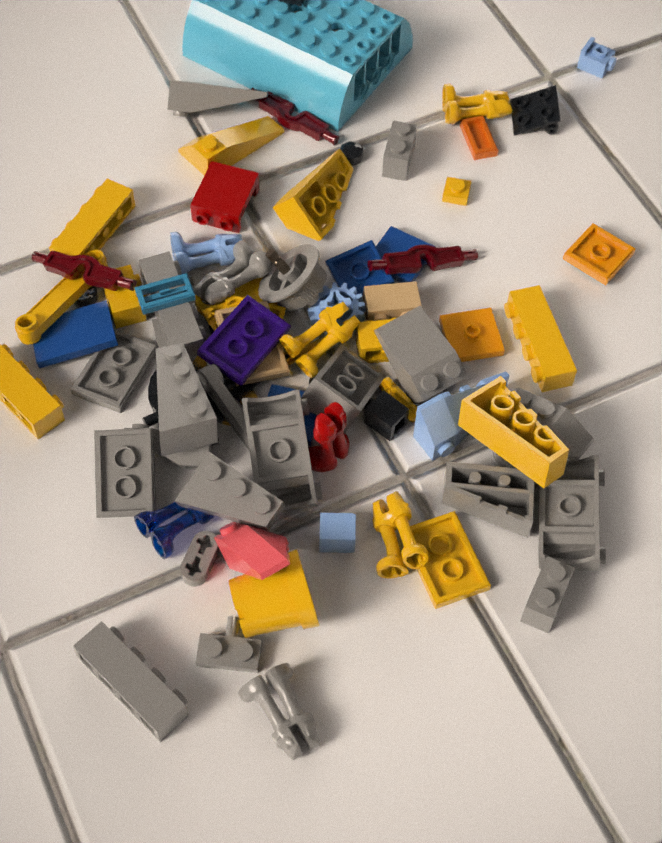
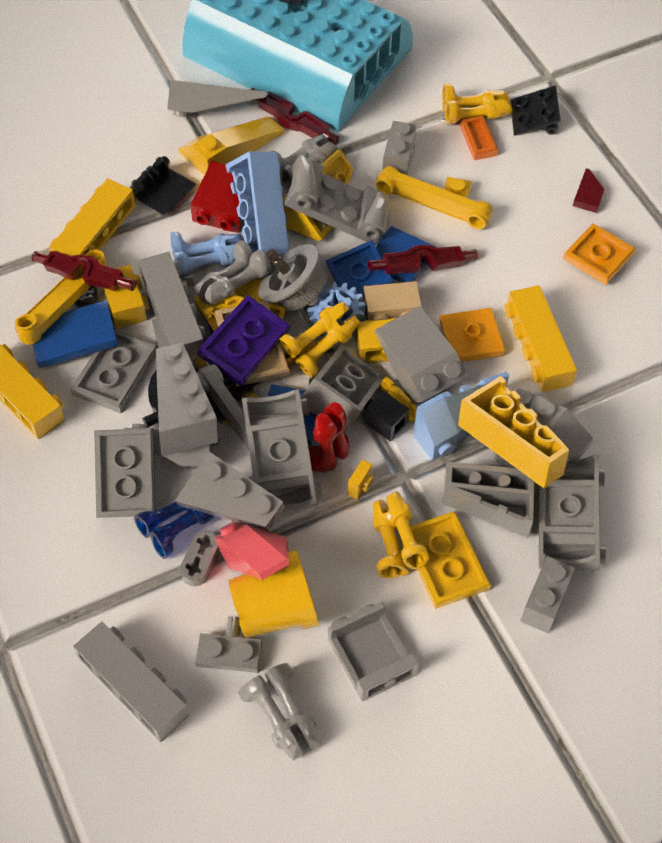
dark azure tile [135,273,196,315] -> none
light blue panel [319,513,356,553] -> none
black tile [340,141,364,166] -> none
light blue brick [577,37,617,79] -> none
none -> black hinge [129,156,196,216]
none -> light blue wedge [226,151,290,256]
none -> light grey piece [270,134,339,190]
none -> light grey piece [284,155,390,244]
none -> light grey panel [328,602,419,702]
none -> yellow plate [347,459,374,500]
none -> yellow piece [375,166,493,230]
none -> dark red tile [573,168,605,213]

